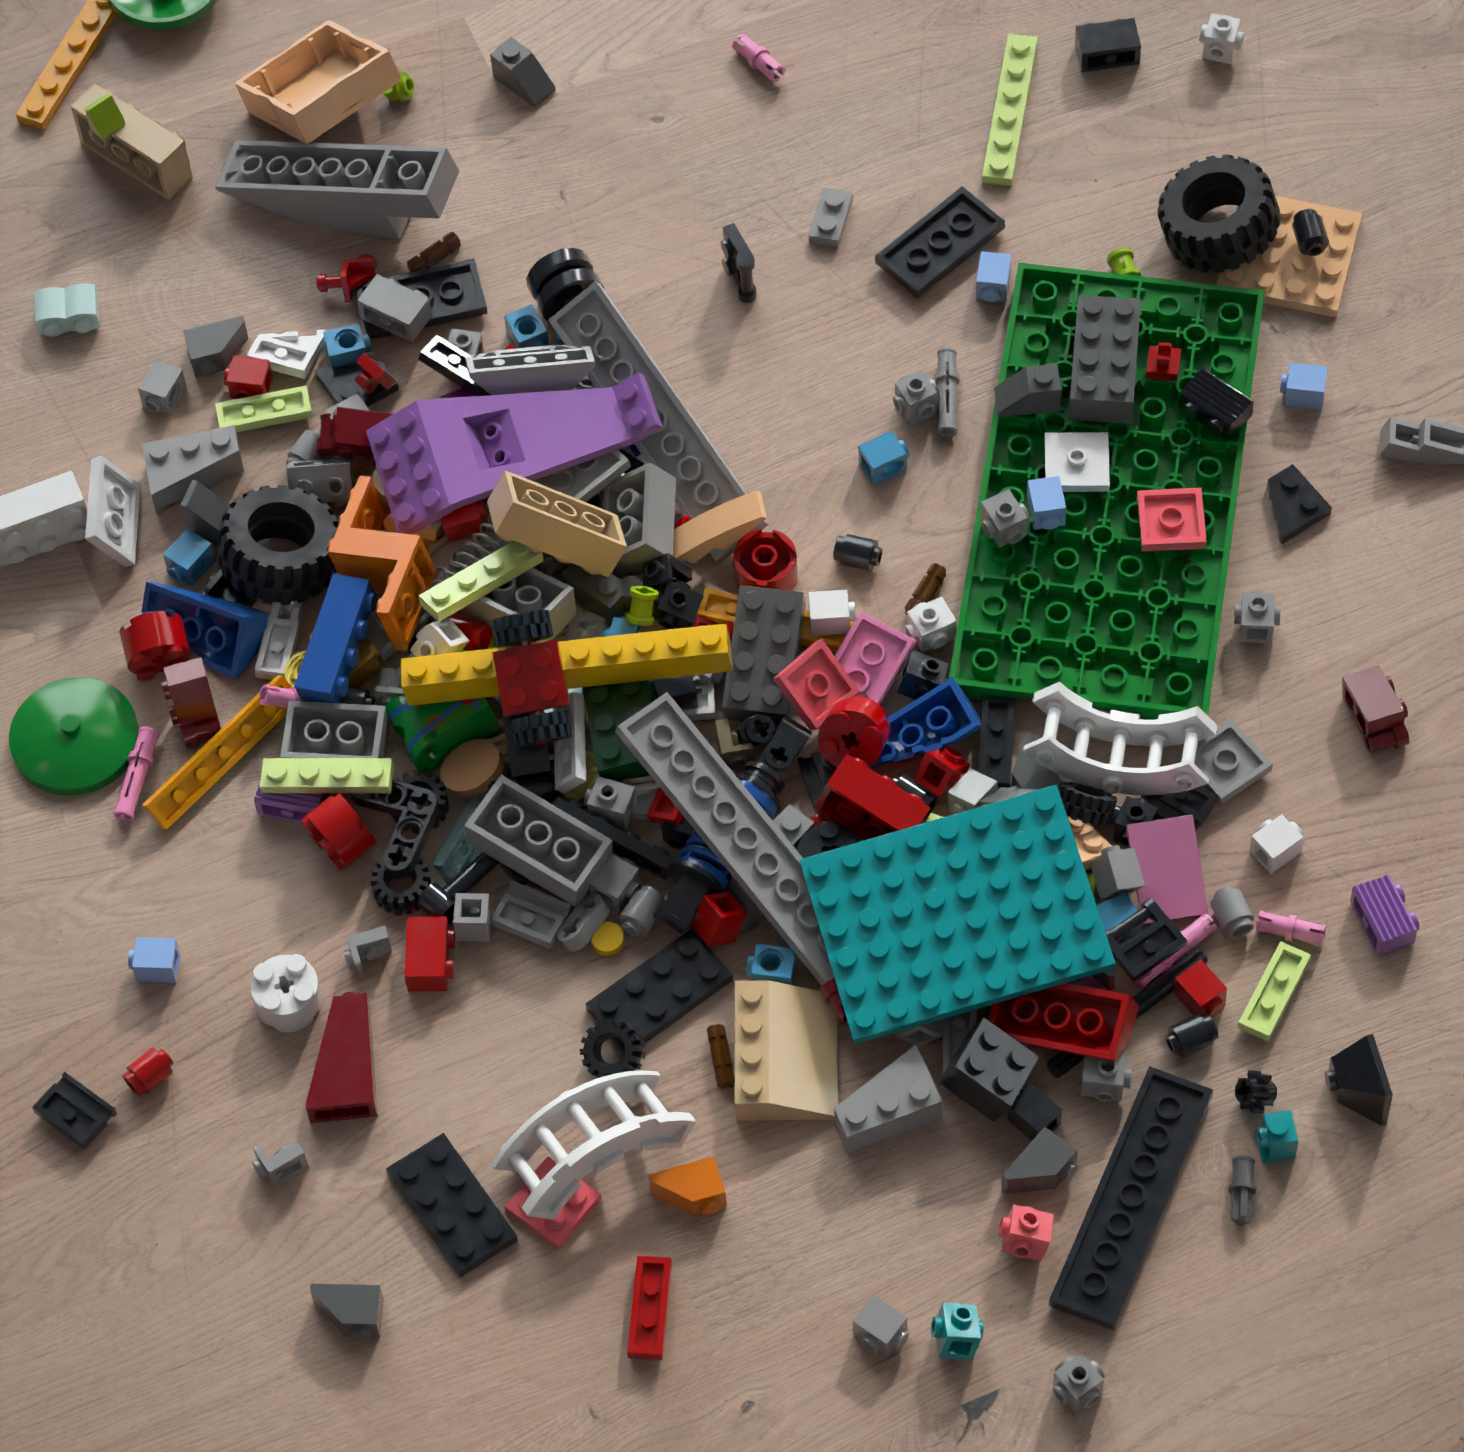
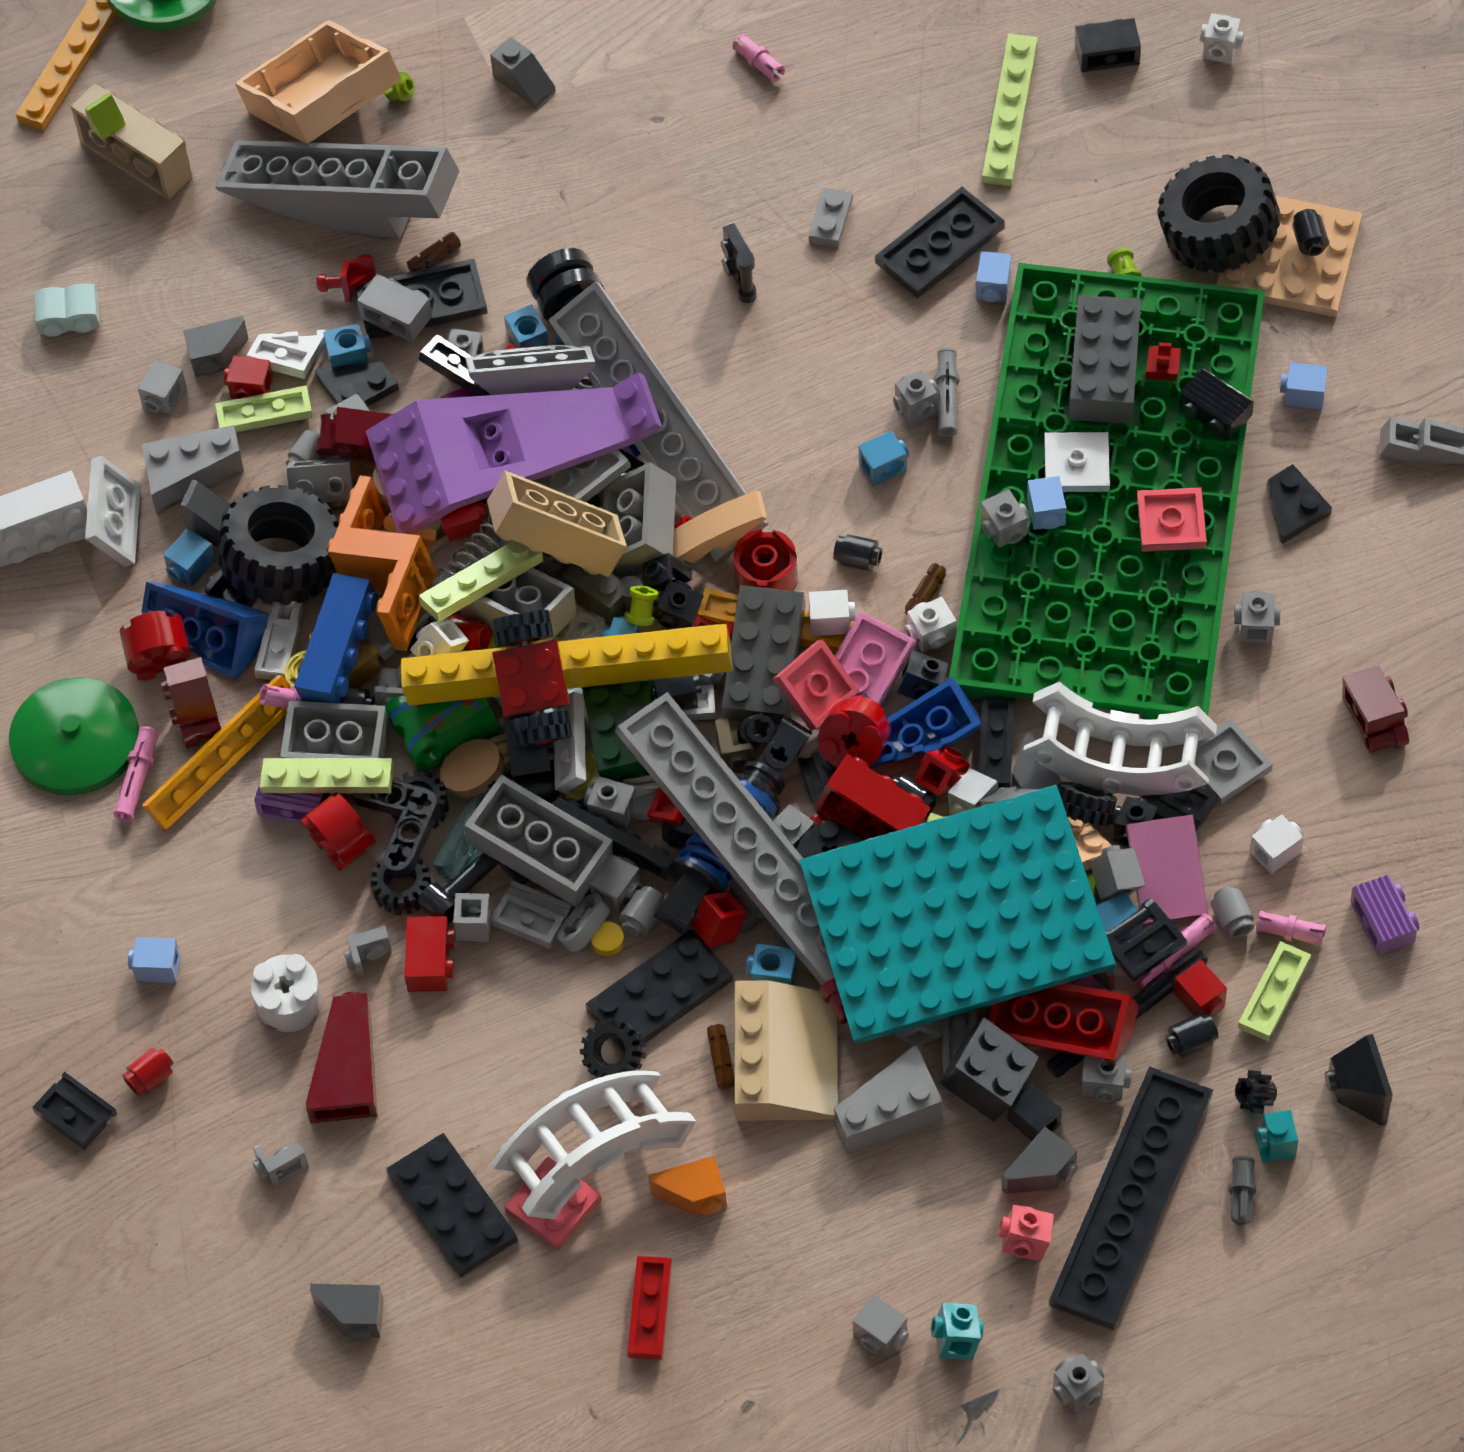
red tile [354,353,396,394] -> none
dark grey slope [994,364,1061,417] -> none

